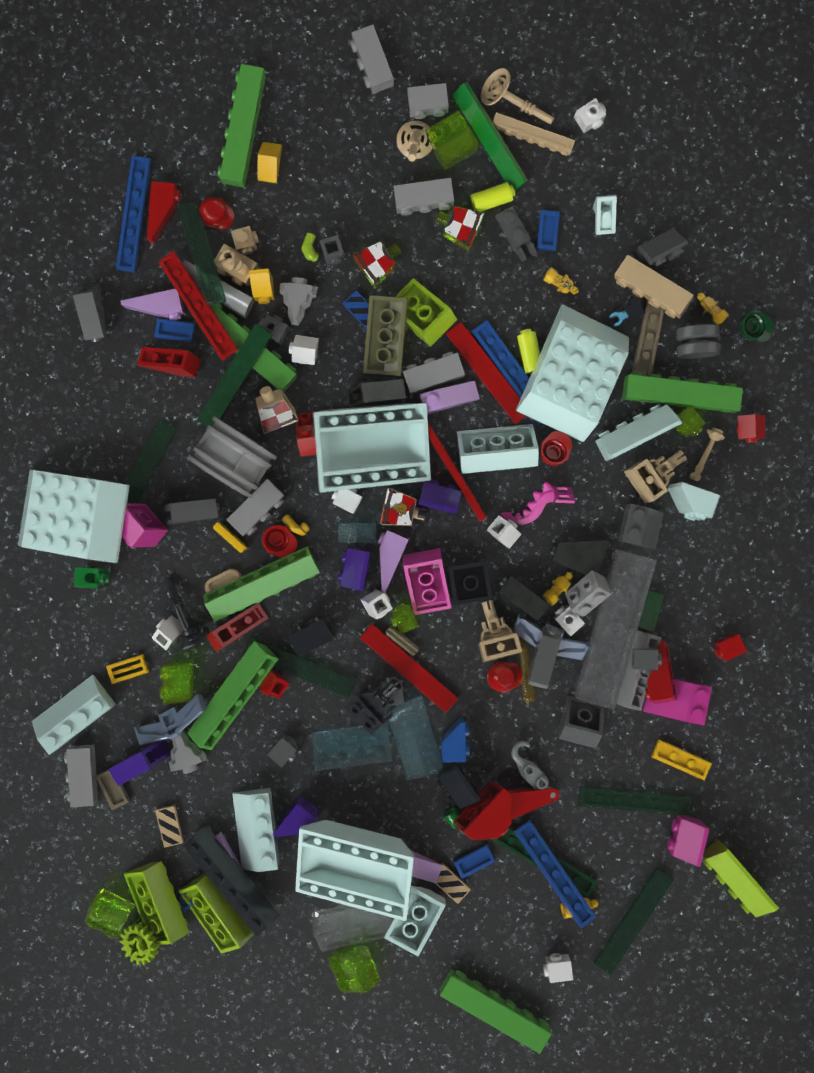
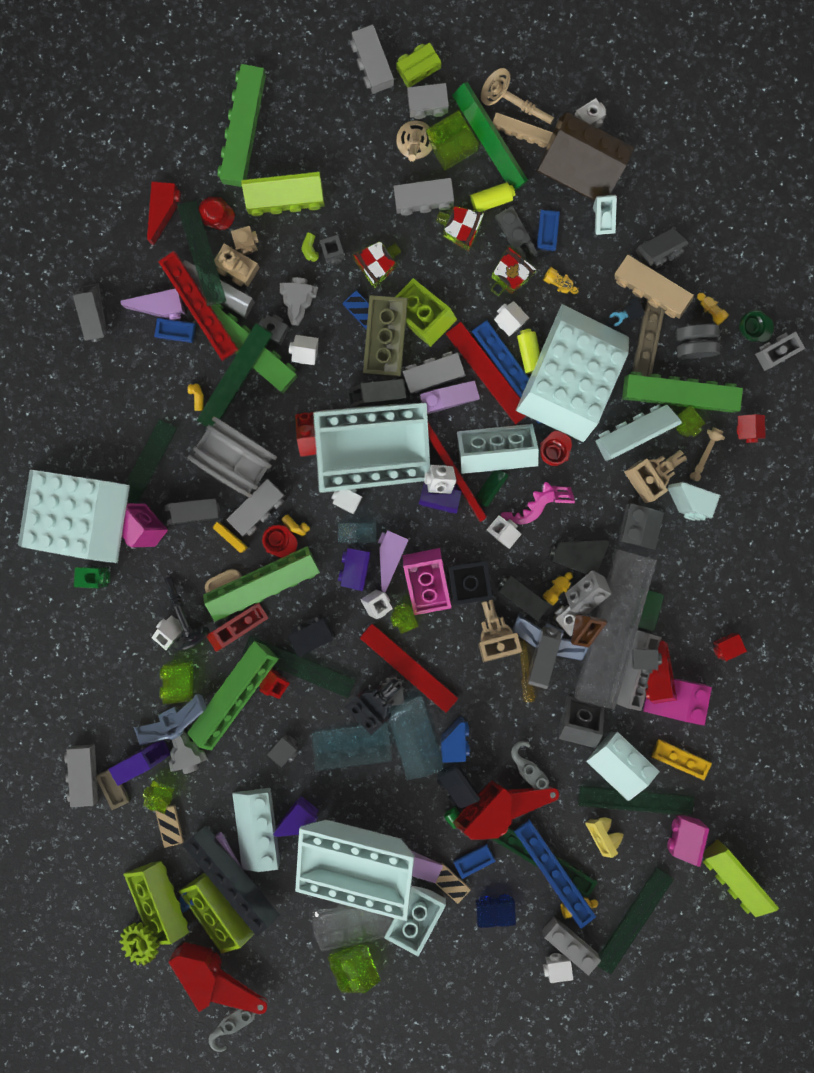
light aqua slope [32,675,116,755] -> none
clear neon green slope [84,888,135,939] -> none
yellow tile [106,654,150,684] -> none
blue tile [116,155,152,273] -> none
red slope [137,347,201,378] -> none
yellow slope [249,269,275,304] -> none
torso [256,386,298,434] -> none
yellow slope [258,142,282,183] -> none
torso [380,488,426,526] -> none
dark tan axle [386,626,419,656] -> none
bright green brick [439,969,552,1054] -> none
red hat [487,661,523,693] -> none
none -> clear neon green brick [142,781,174,814]
none -> red slope [168,942,268,1052]
none -> yellow arm [188,383,204,411]
none -> lime slope [241,172,324,216]
none -> lime brick [396,43,441,88]
none -> white brick [424,465,456,494]
none -> dark green slope [475,470,508,507]
none -> clear blue brick [475,895,516,928]
none -> torso [491,247,537,296]
none -> white brick [494,301,529,336]
none -> dark brown slope [537,112,634,201]
none -> light grey brick [542,916,601,976]
none -> reddish brown slope [571,615,607,647]
none -> light yellow tile [585,817,623,858]
none -> light aqua slope [586,732,660,801]
none -> light grey brick [755,332,805,371]

